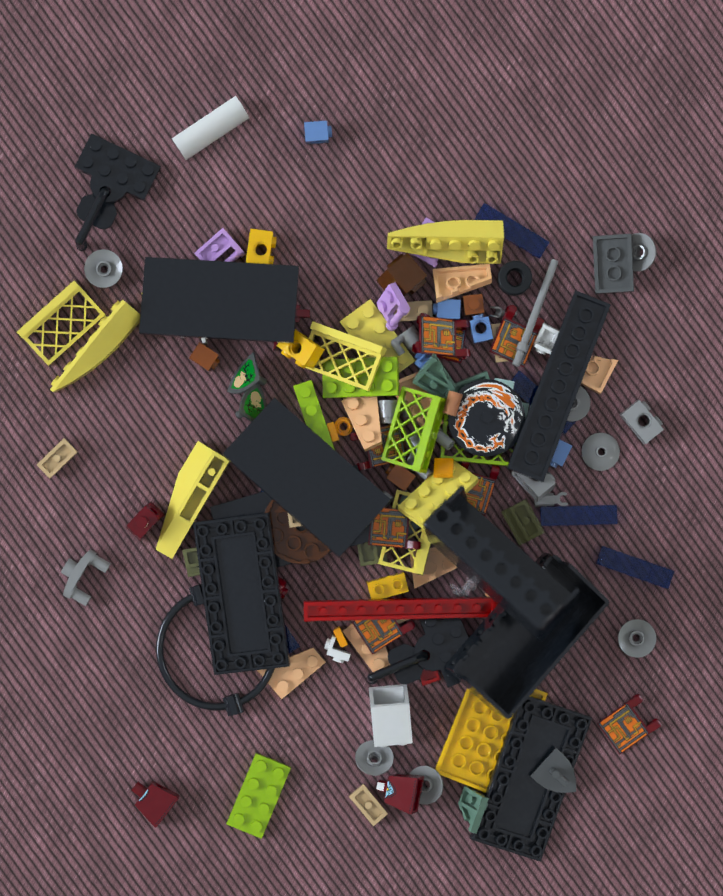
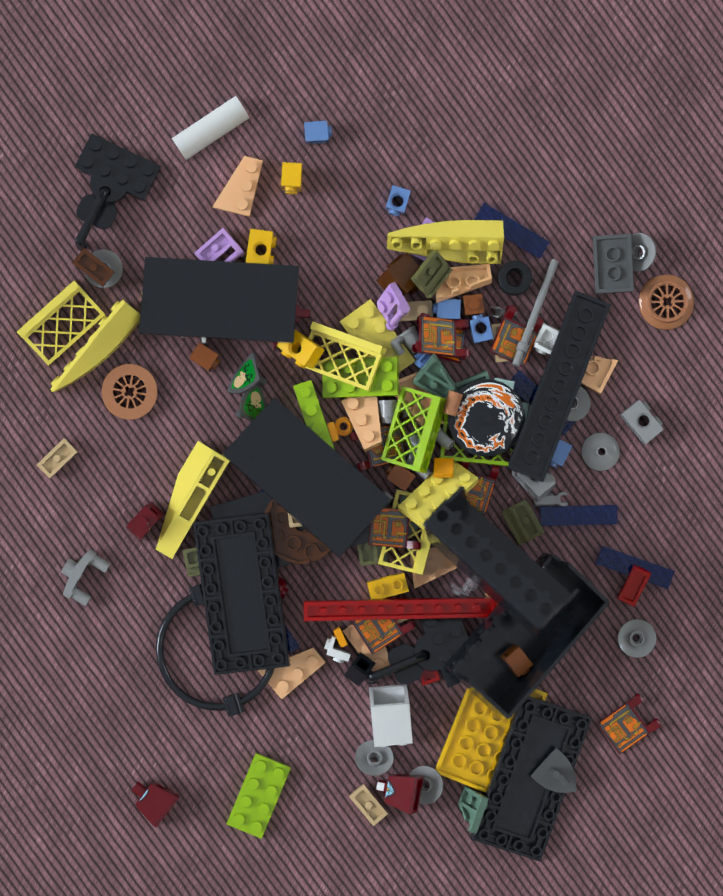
none -> reddish brown plate [72,248,115,287]
none -> nougat piece [102,364,157,420]
none -> light nougat wing [212,156,263,217]
none -> yellow brick [281,162,302,195]
none -> black brick [344,652,376,686]
none -> medium blue brick [385,185,411,217]
none -> olive plate [411,250,453,298]
none -> dark orange brick [499,644,533,677]
none -> red tile [617,564,651,607]
none -> nougat piece [639,274,694,330]

